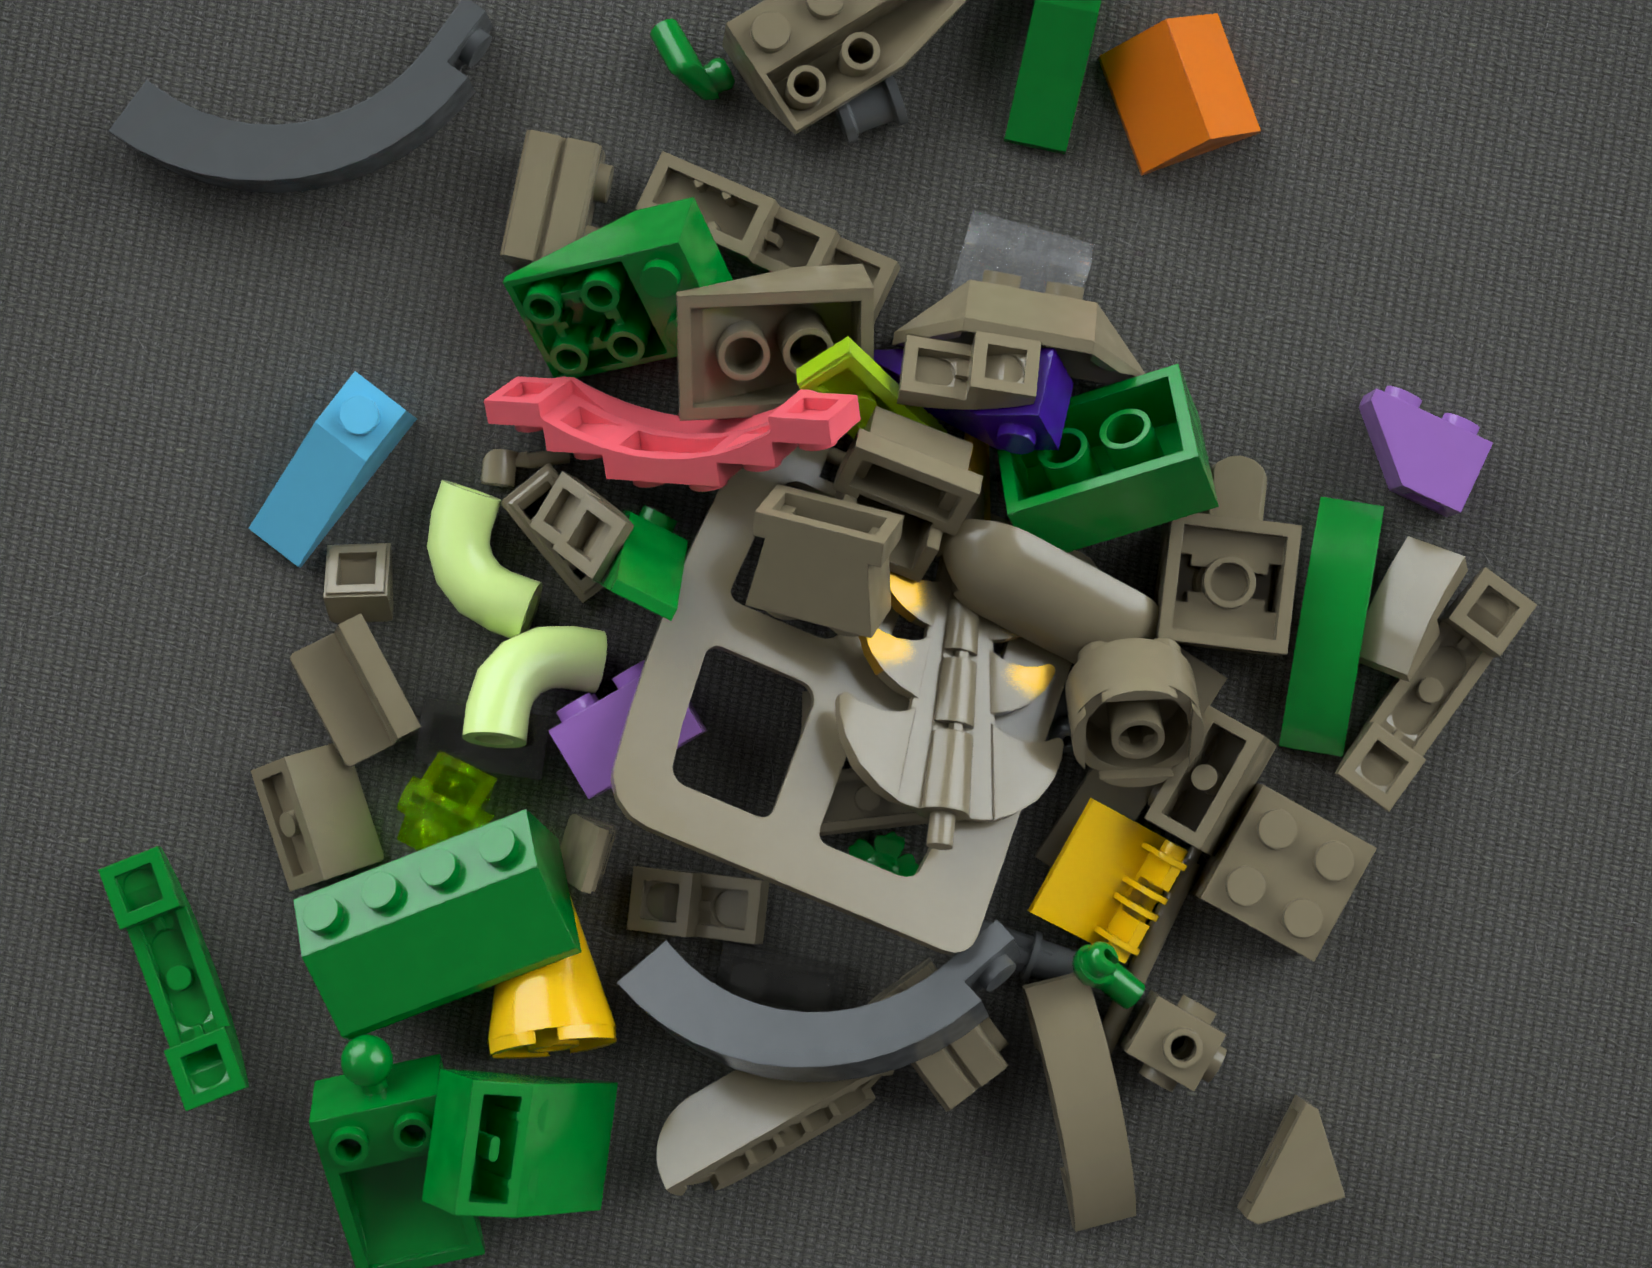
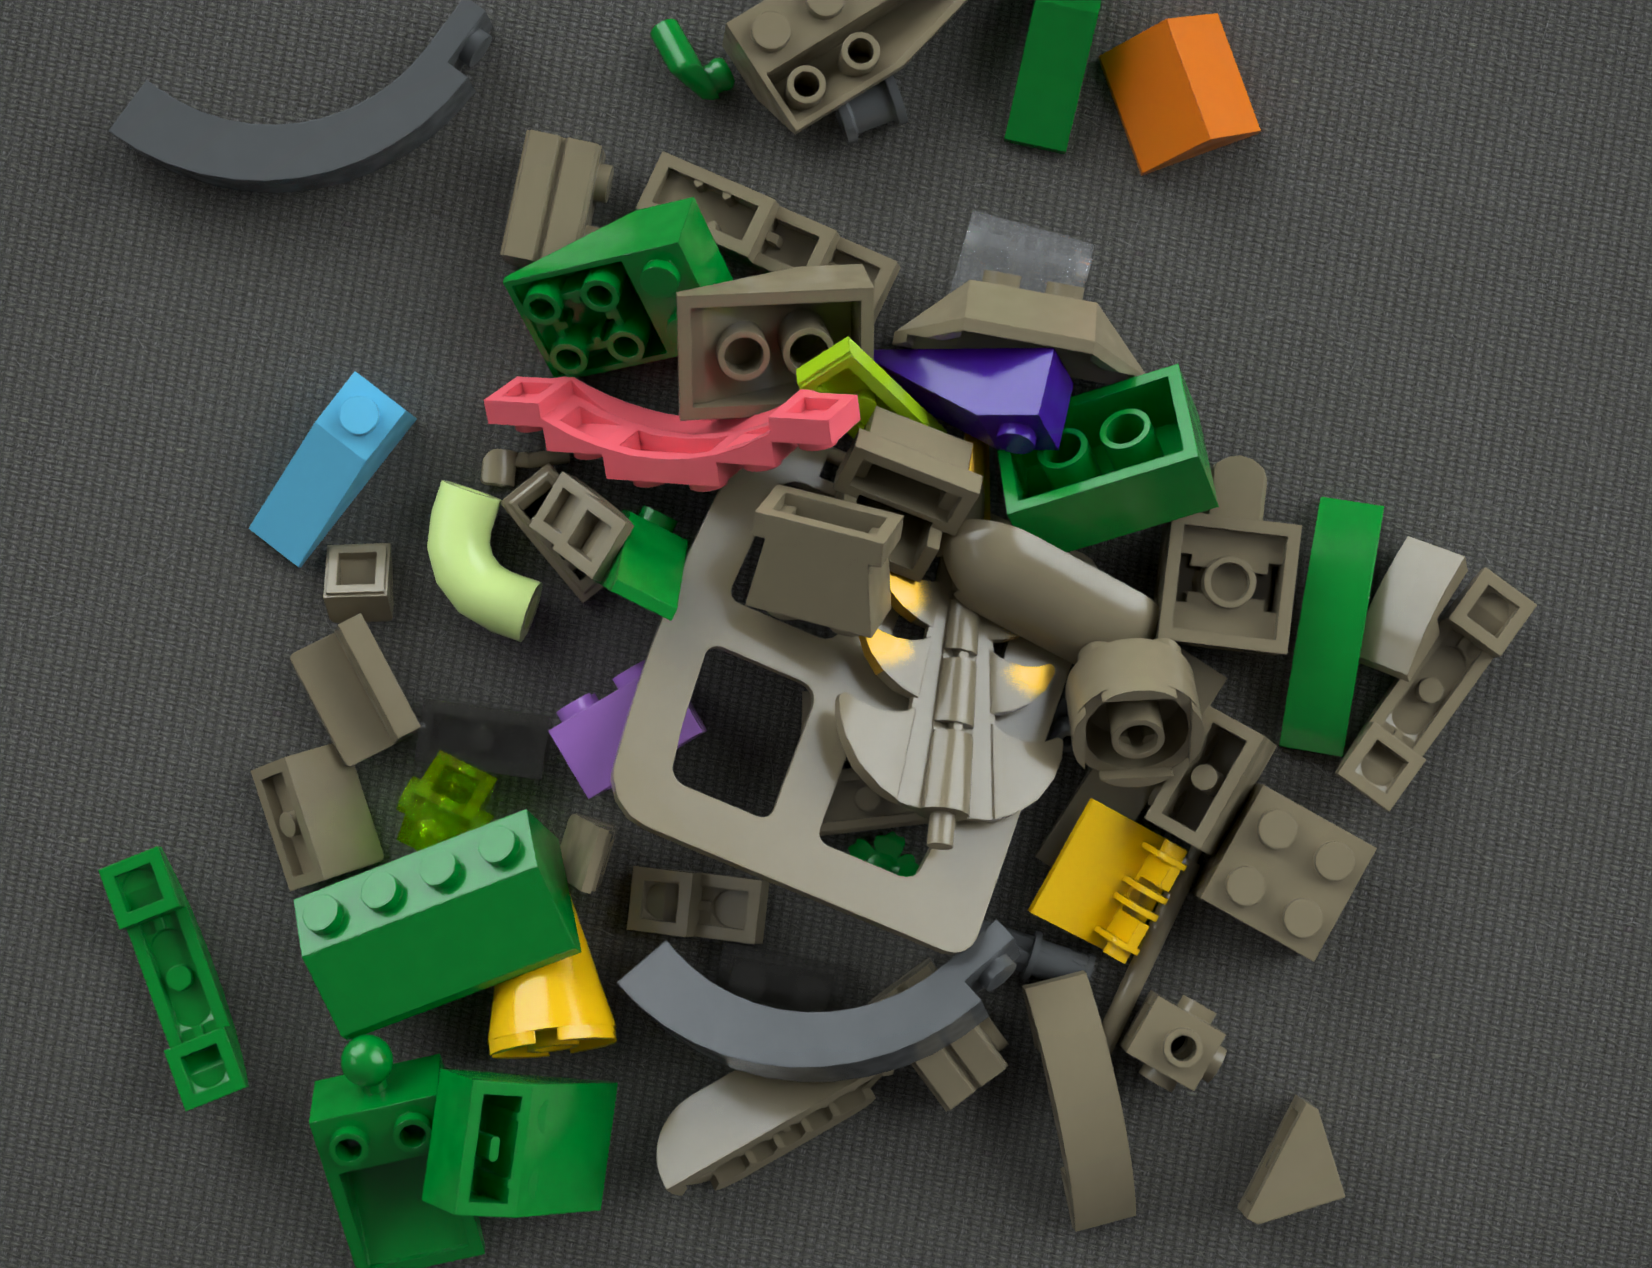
yellowish green cylinder [462,626,607,748] -> none
dark tan slope [897,331,1041,410] -> none
green arm [1072,941,1145,1009] -> none
medium lavender slope [1359,386,1493,517] -> none

